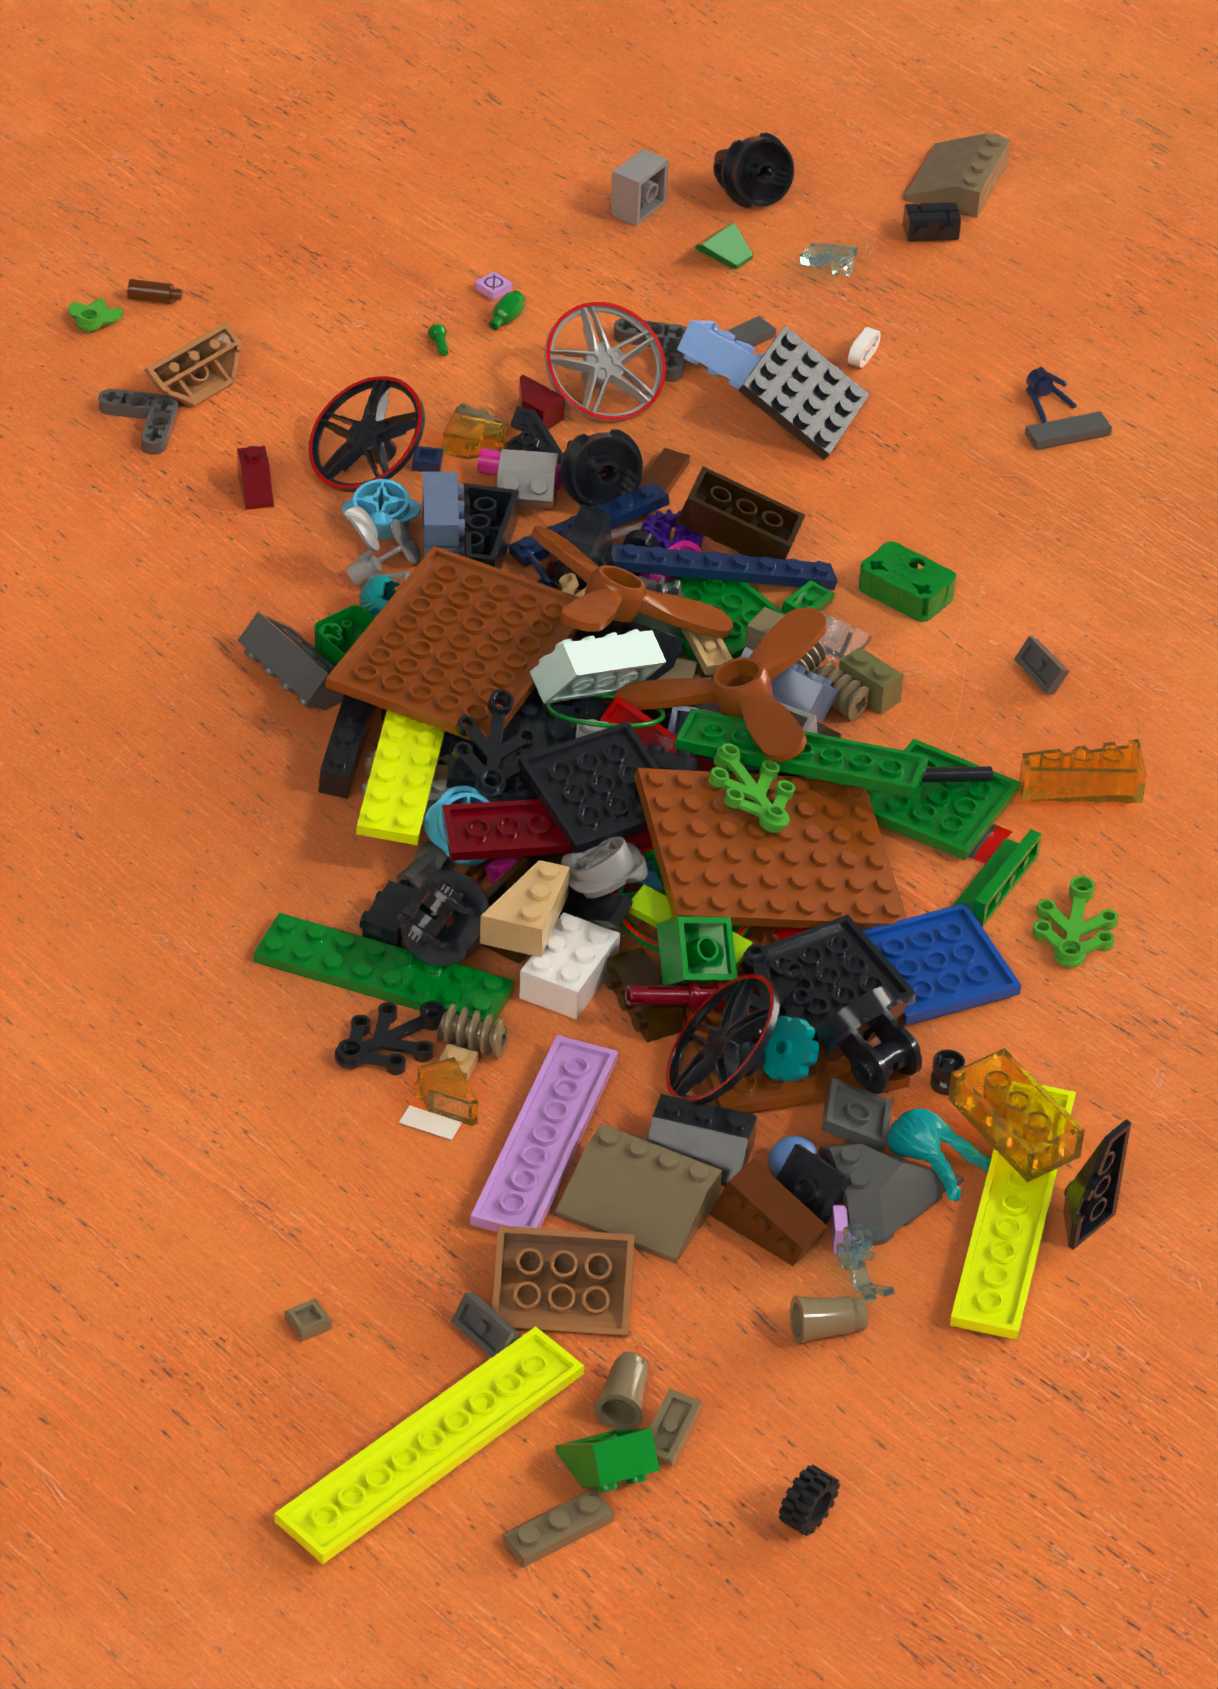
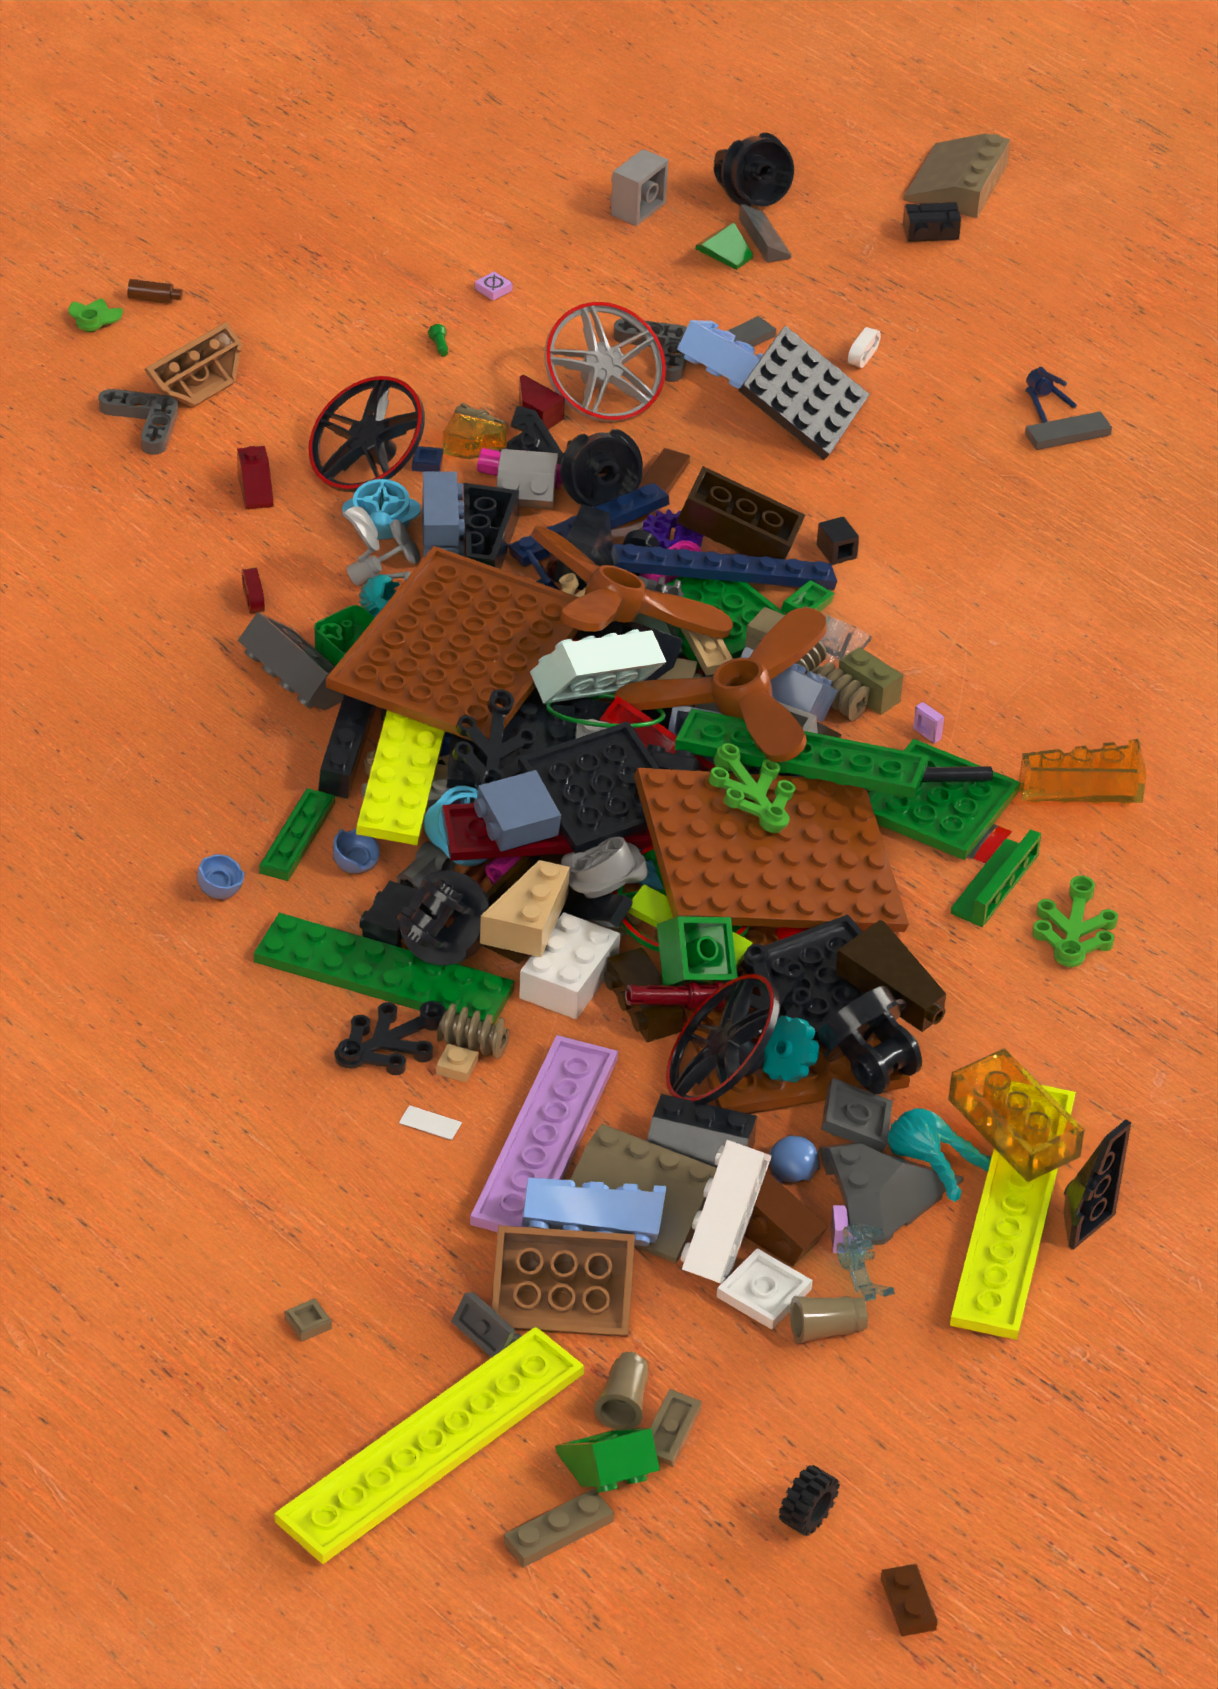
clear yellow slope [414,1057,478,1126] -> none
green plant [489,290,525,330] -> none
black plate [776,1144,851,1225] -> none
clear light blue plate [800,243,858,276] -> none
green axle [858,541,956,622] -> none
blue plate [862,903,1021,1026] -> none
black wheel [930,1049,965,1095] -> none
dark grey plate [1014,636,1069,695] -> none
none -> medium blue hair [197,854,245,900]
none -> dark red beam [242,568,265,613]
none -> green tile [259,788,335,881]
none -> medium blue hair [332,828,380,874]
none -> sand blue brick [474,770,561,851]
none -> light blue wedge [521,1178,666,1246]
none -> white brick [681,1140,771,1283]
none -> white plate [716,1248,813,1330]
none -> dark grey slope [739,204,791,263]
none -> black brick [816,516,859,565]
none -> dark brown slope [835,919,946,1032]
none -> reddish brown plate [881,1564,938,1636]
none -> lavender tile [913,702,944,744]

